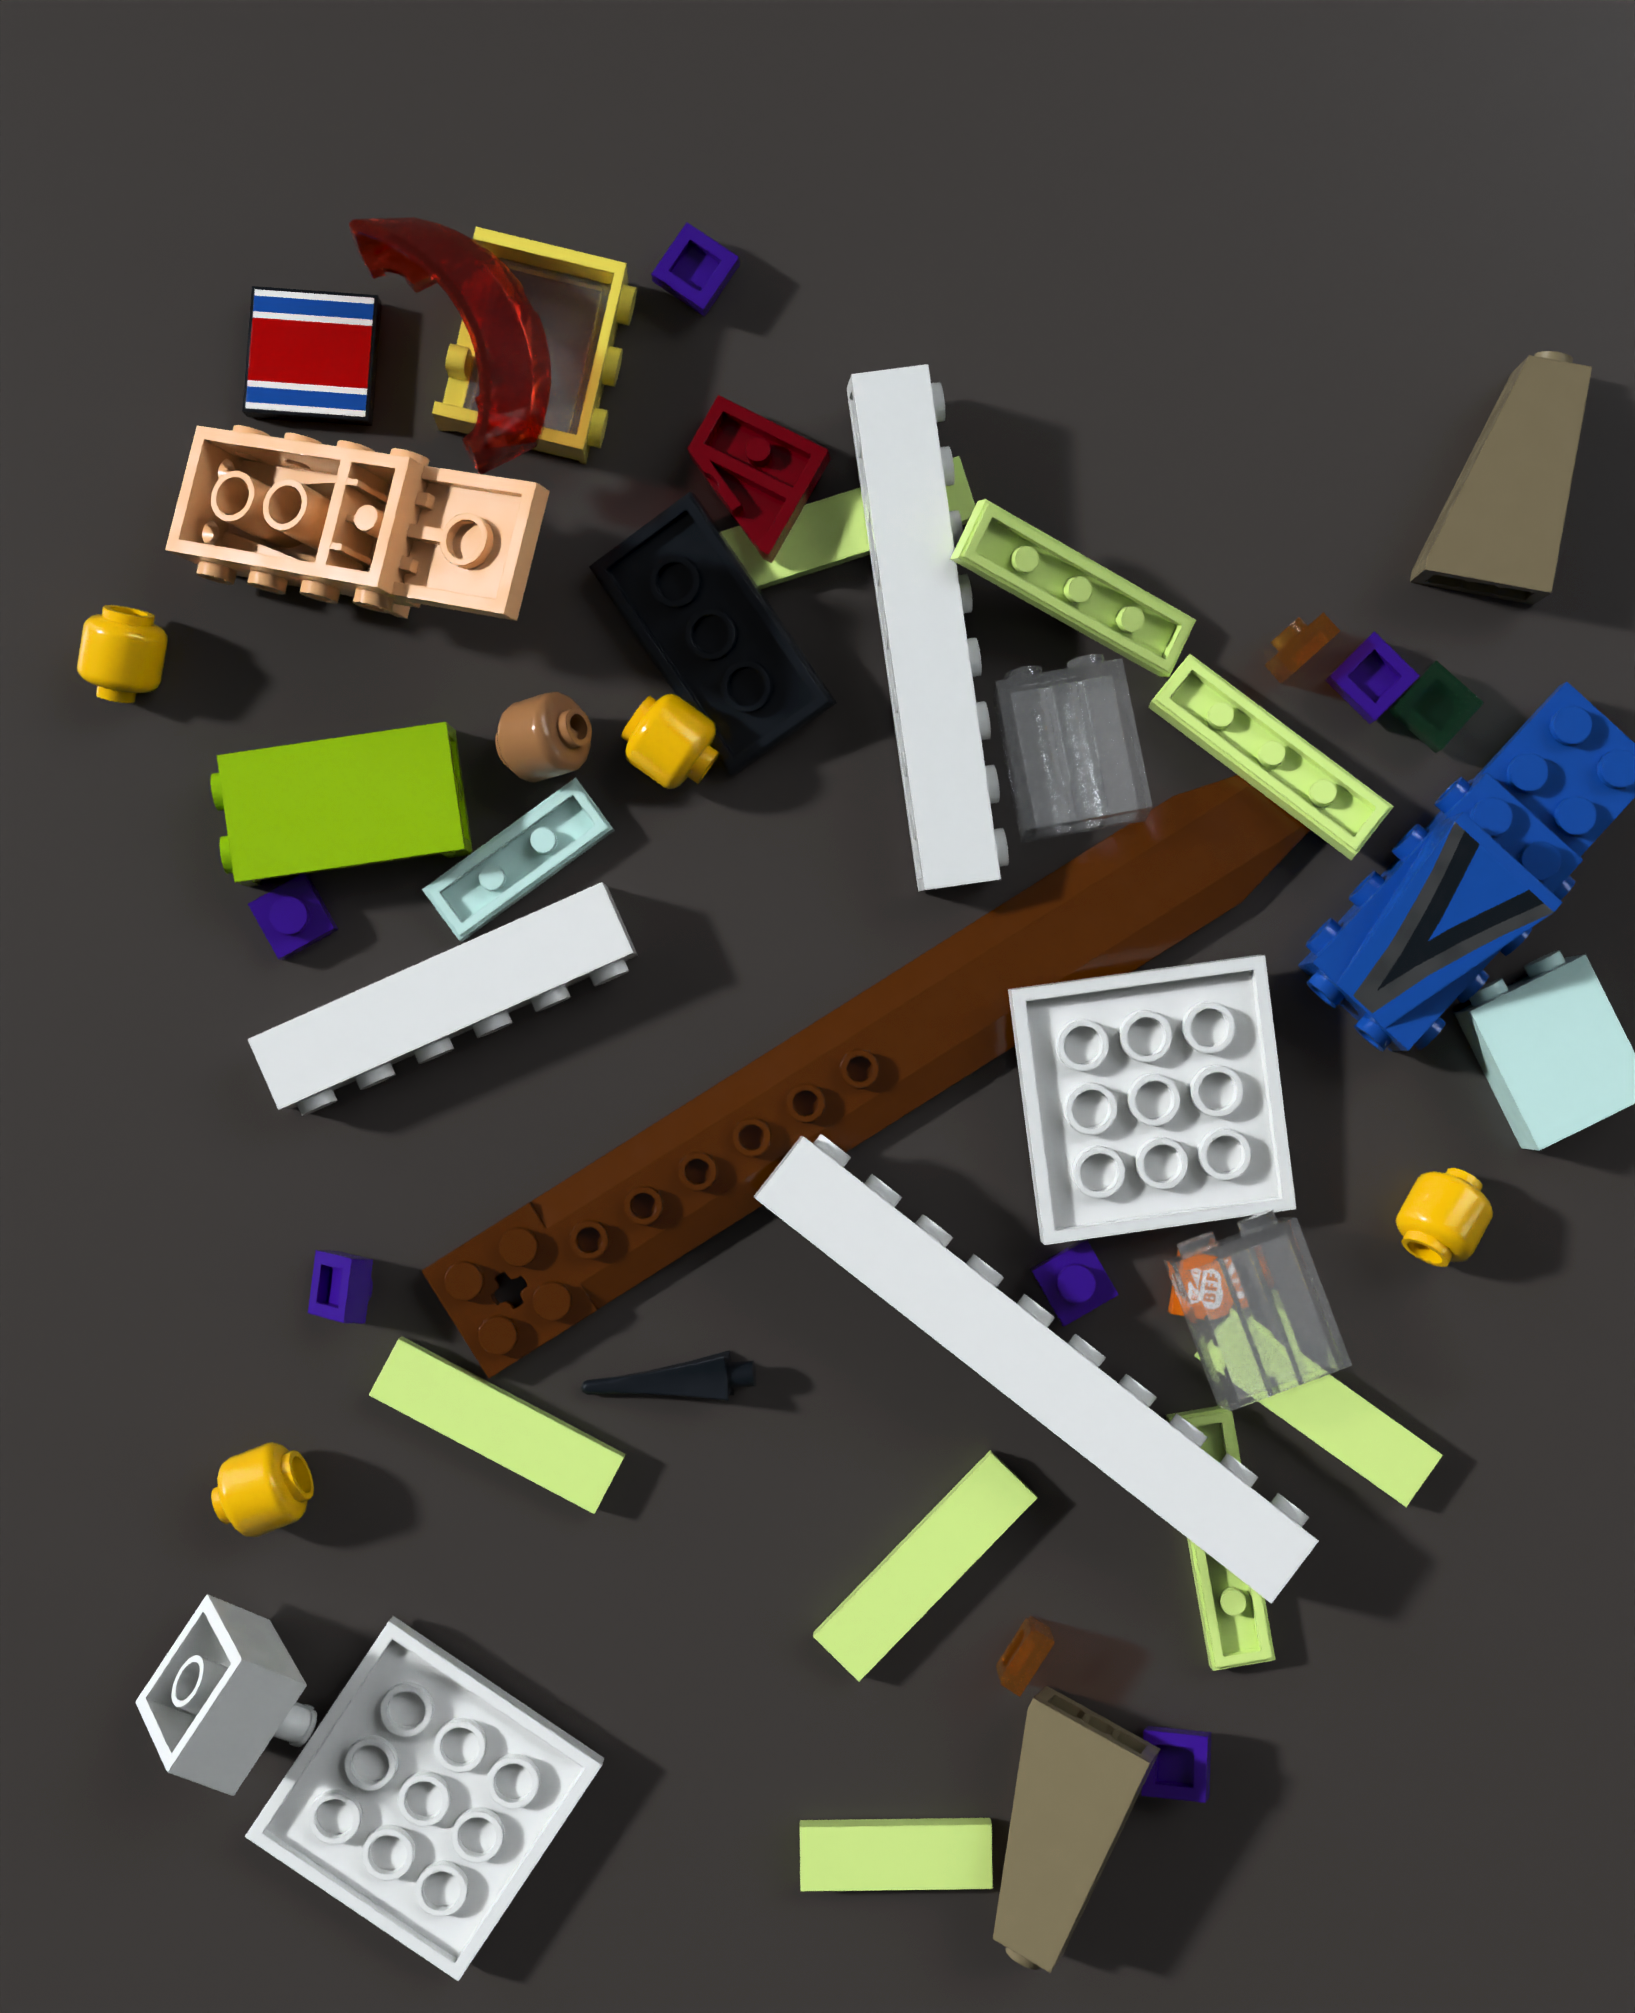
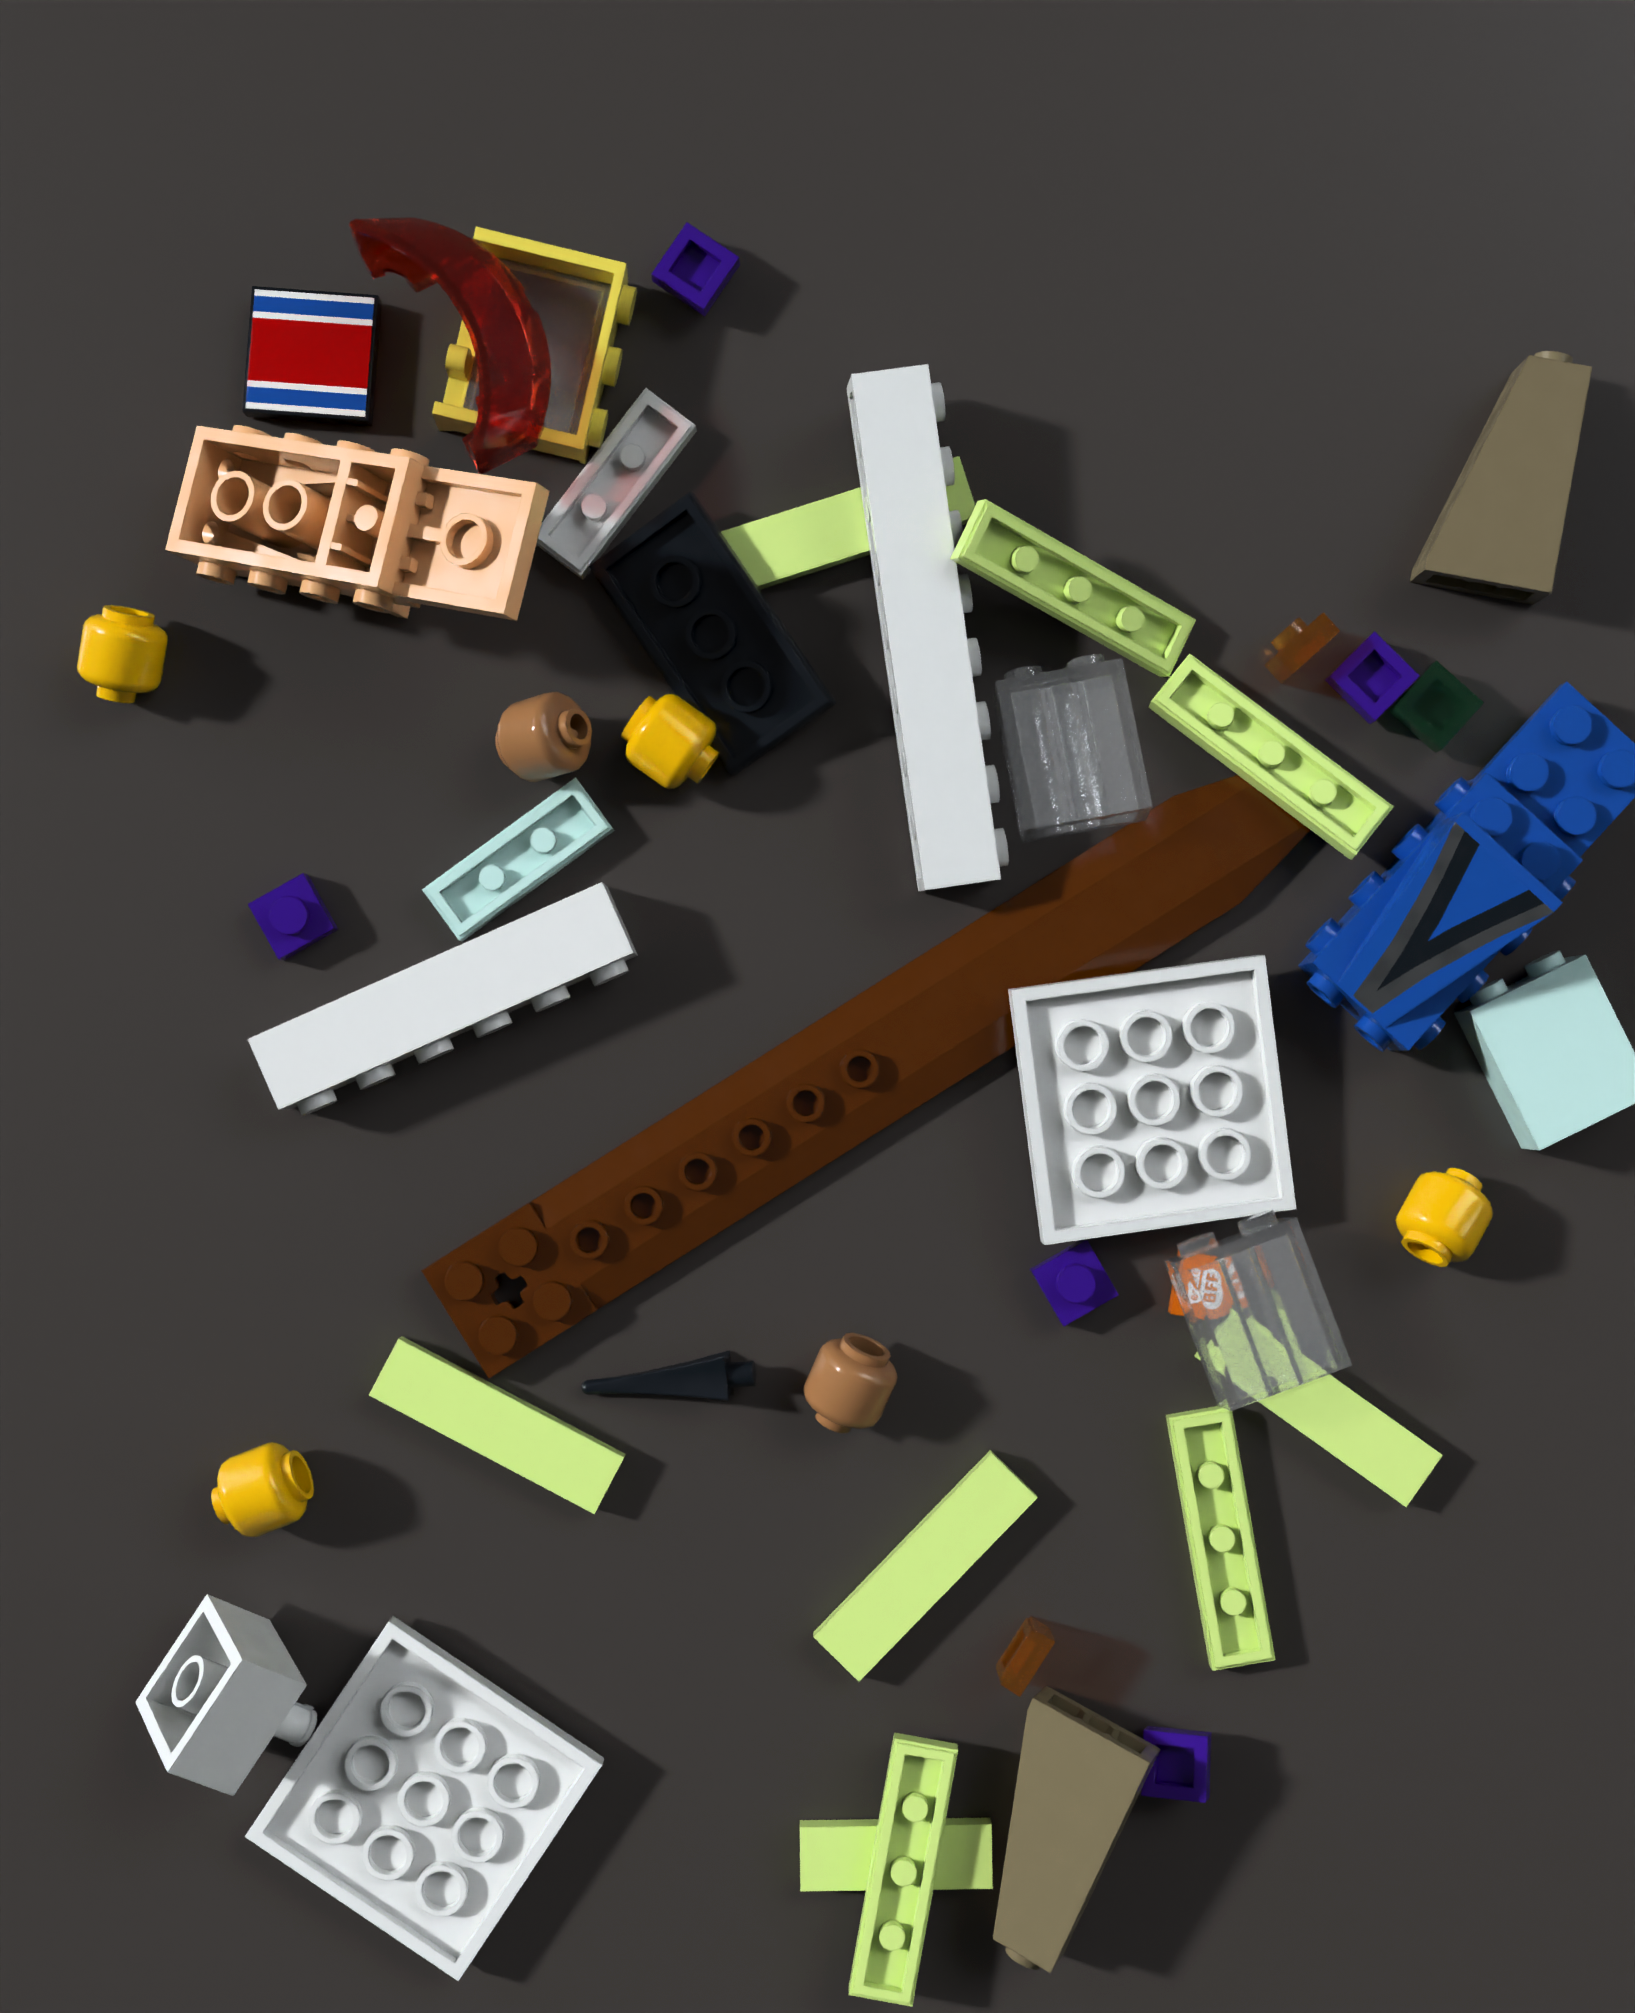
lime panel [211,722,473,887] -> none
dark purple plate [308,1250,373,1324] -> none
dark red wing [687,395,831,563] -> none
white brick [754,1134,1319,1604] -> none
none -> white tile [536,388,697,580]
none -> medium nougat head [804,1333,898,1433]
none -> yellowish green tile [848,1732,958,2007]

